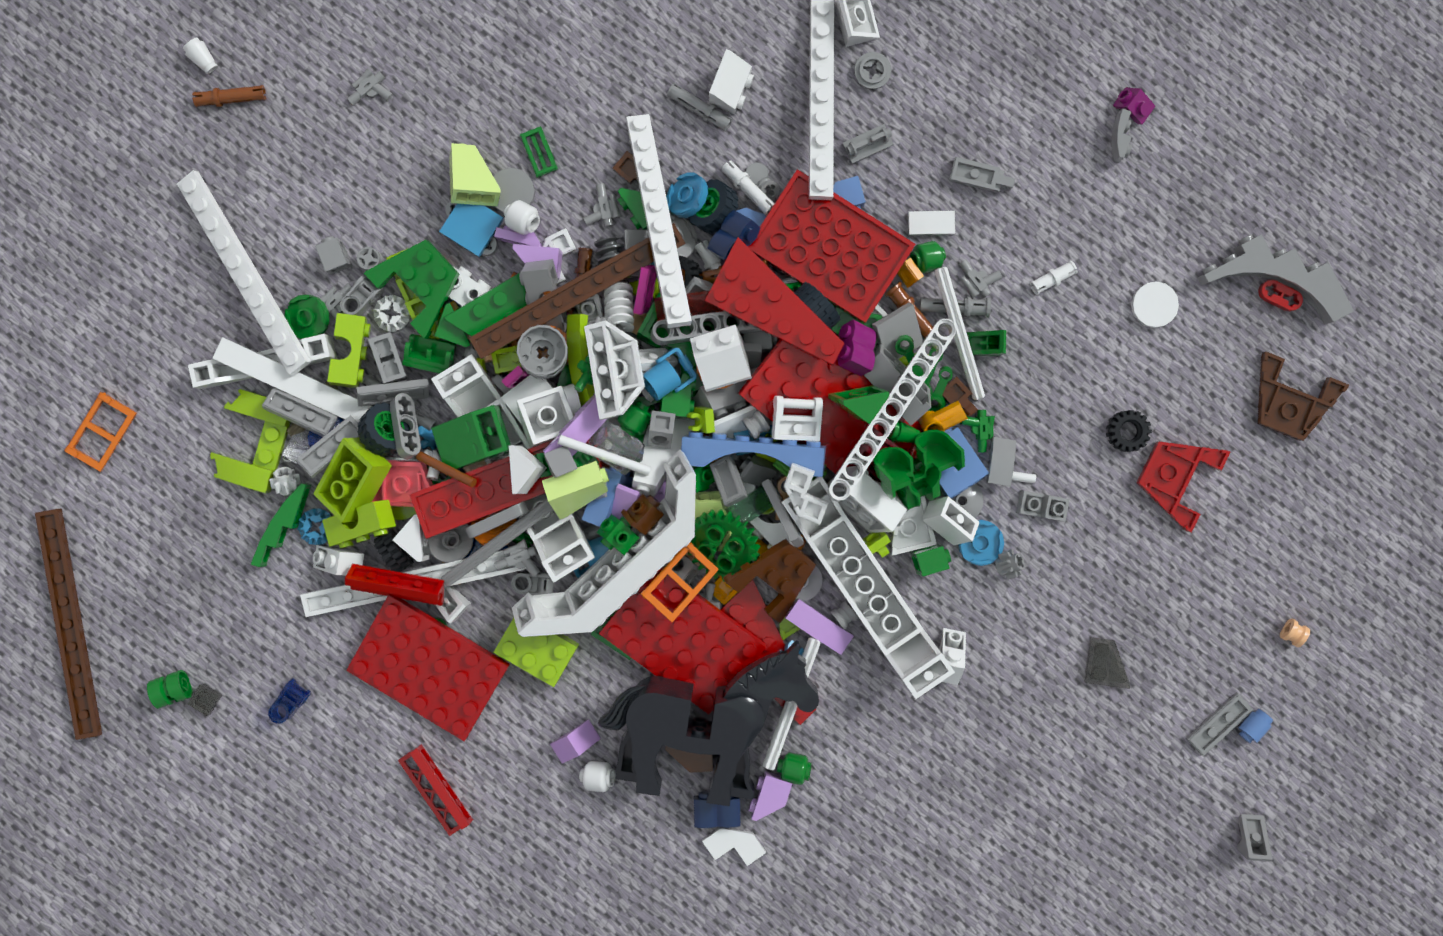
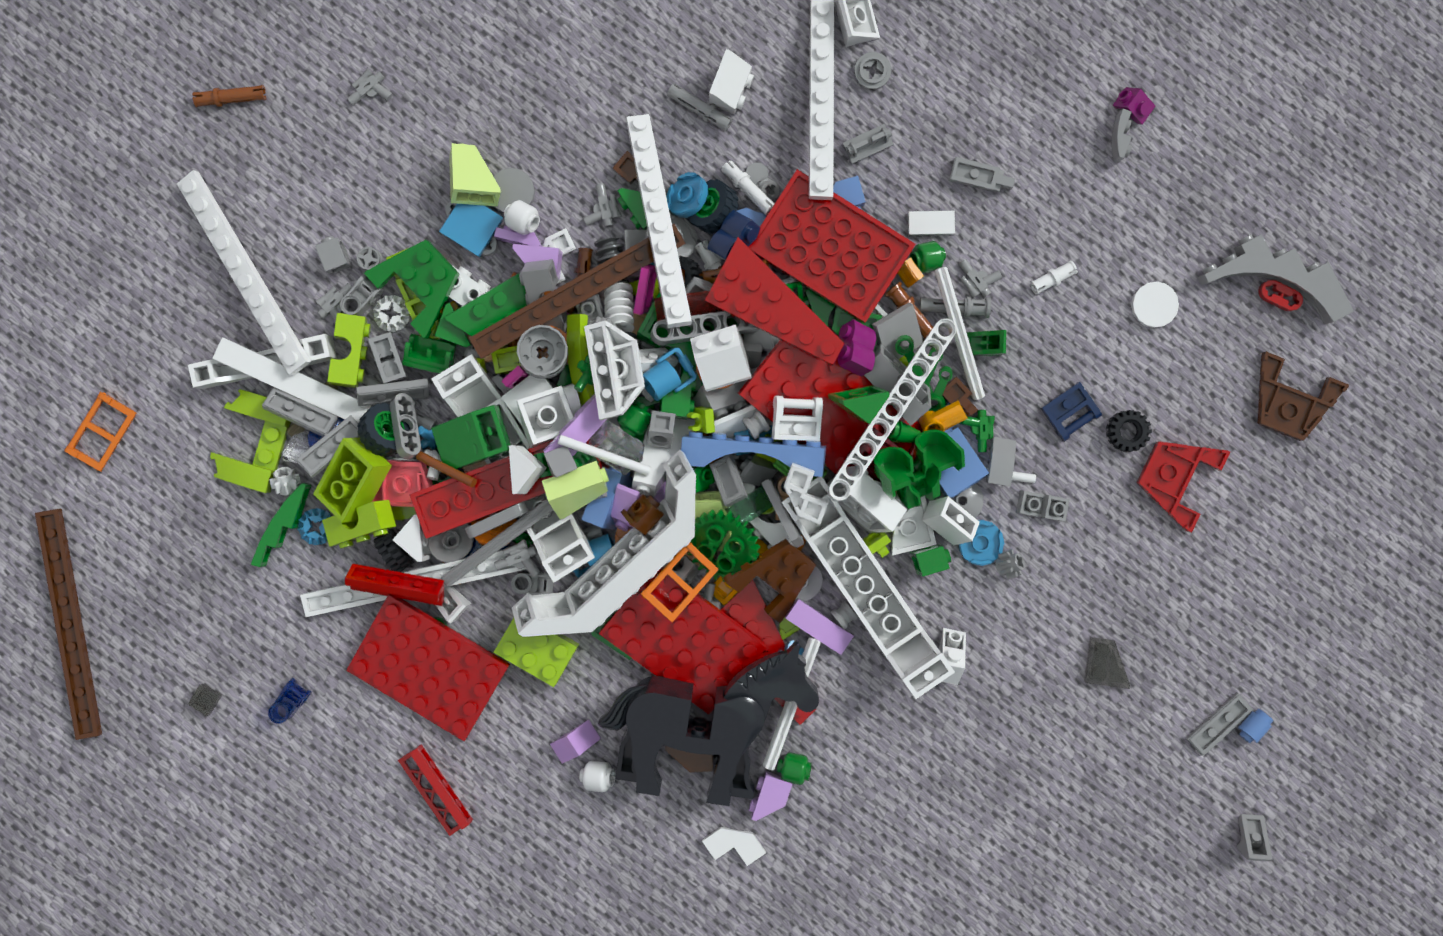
green wheel [147,670,193,709] -> none
white cone [183,38,218,74] -> none
green tile [284,295,330,339] -> none
white slope [313,545,364,576] -> none
green tile [520,126,558,178] -> none
green brick [596,514,640,555] -> none
dark blue brick [694,791,741,828] -> none
black wheel [794,282,841,329] -> none
light nougat wheel [1280,618,1310,648] -> none
none -> dark blue plate [1040,382,1102,442]

